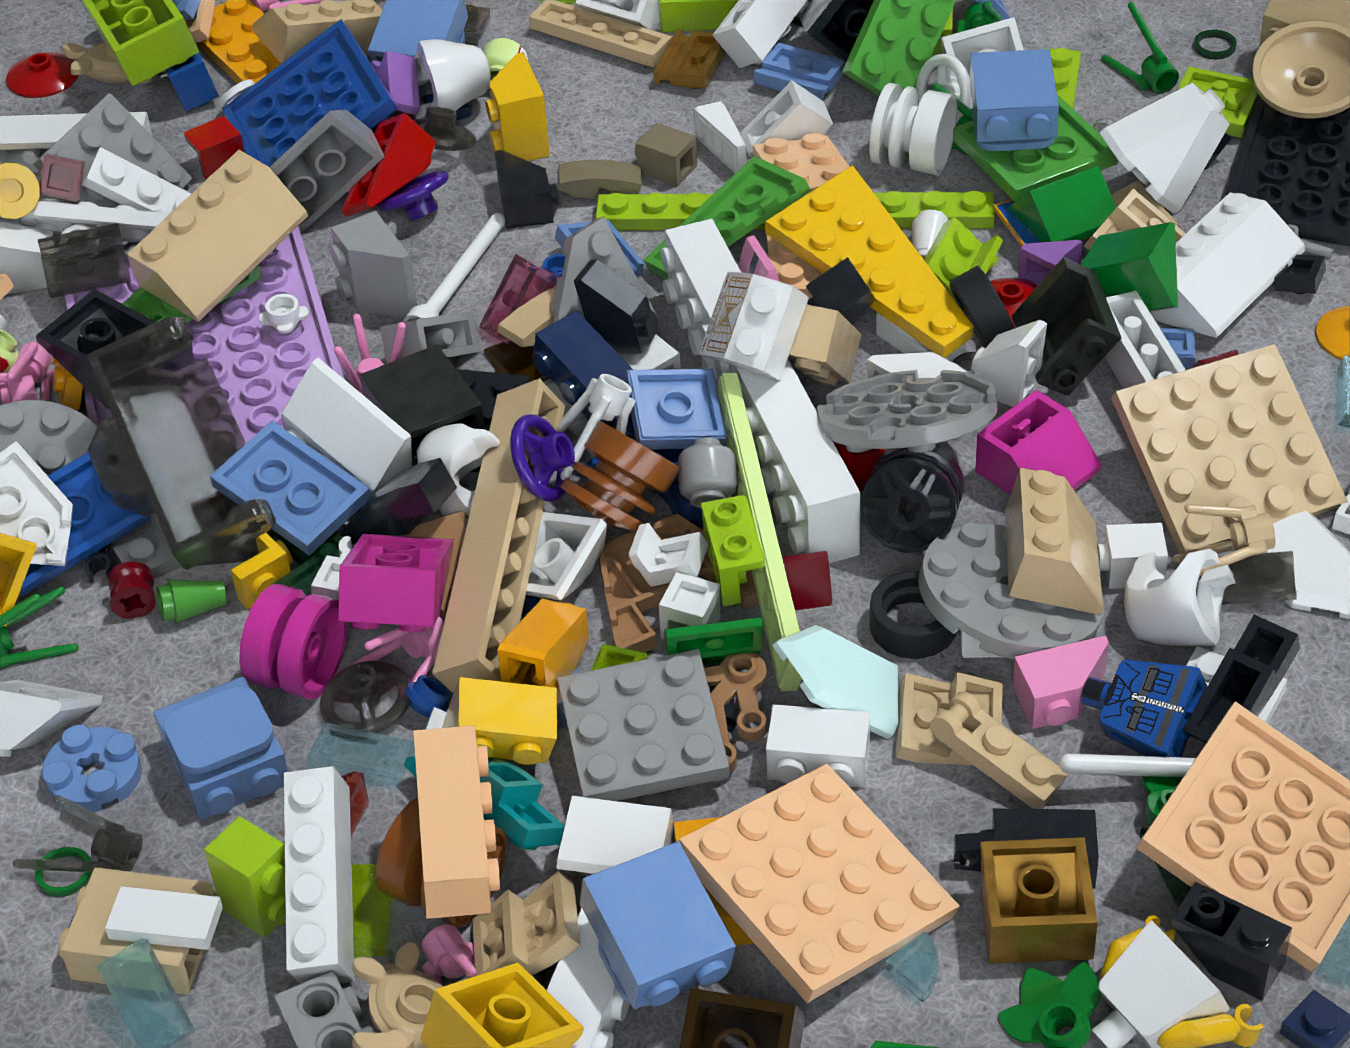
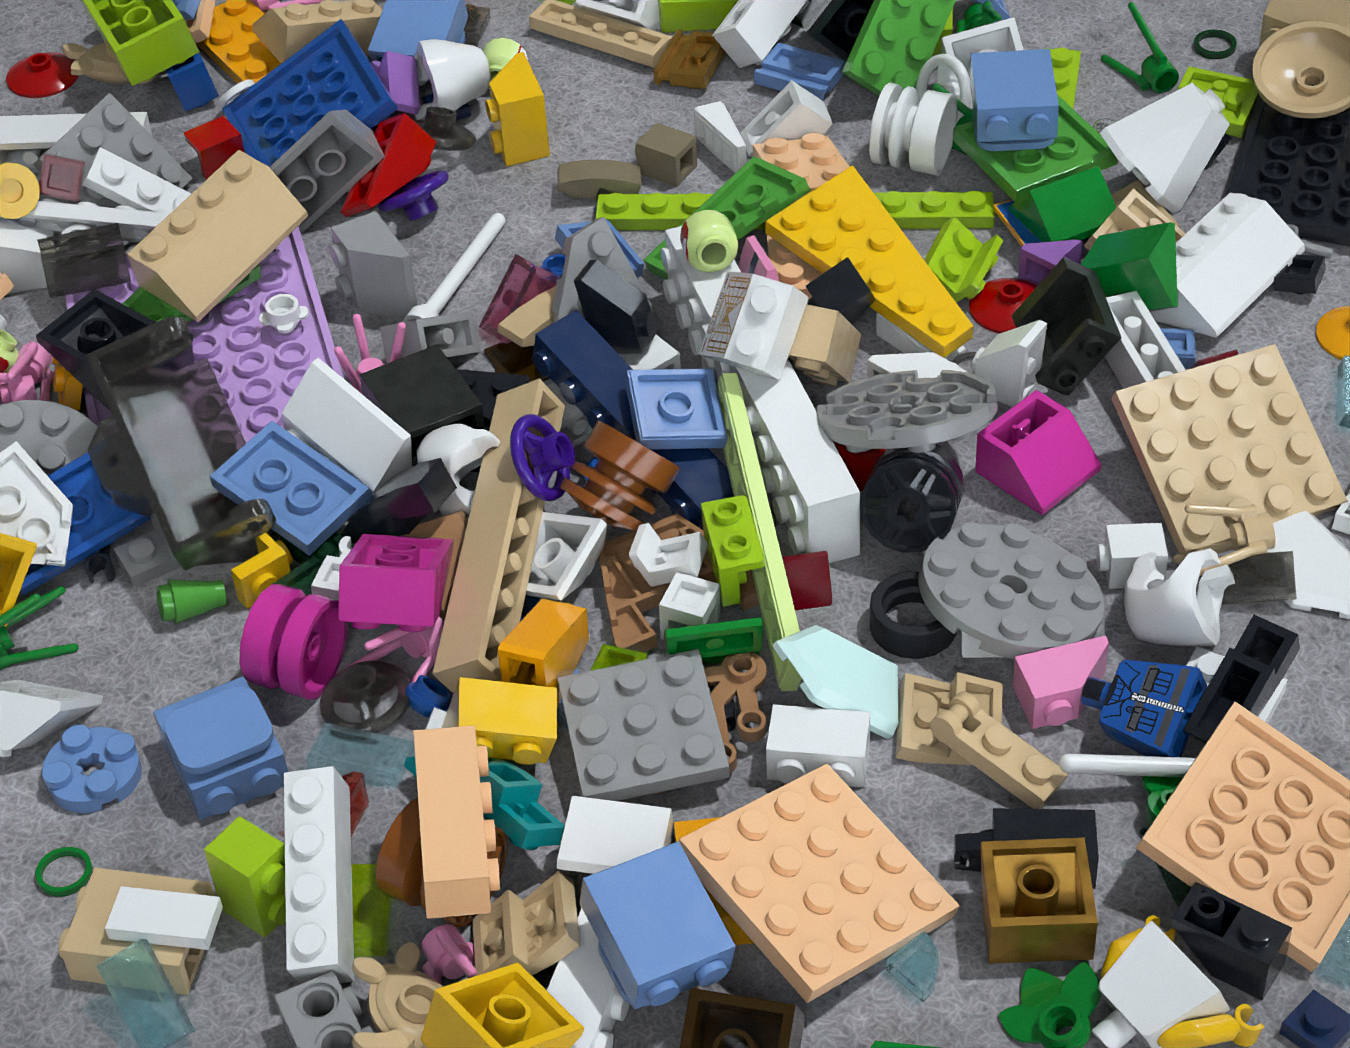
clear smoke plant [13,795,143,873] -> none
dark red wheel [108,561,156,619] -> none
black slope [494,150,559,229] -> none
white plant [557,374,636,480] -> none
light grey head [678,438,737,508] -> none
white cone [911,210,948,259] -> none
black tyre [949,266,1015,348] -> none
tan slope [1005,468,1103,615] -> none
none -> yellowish green head [680,210,738,272]

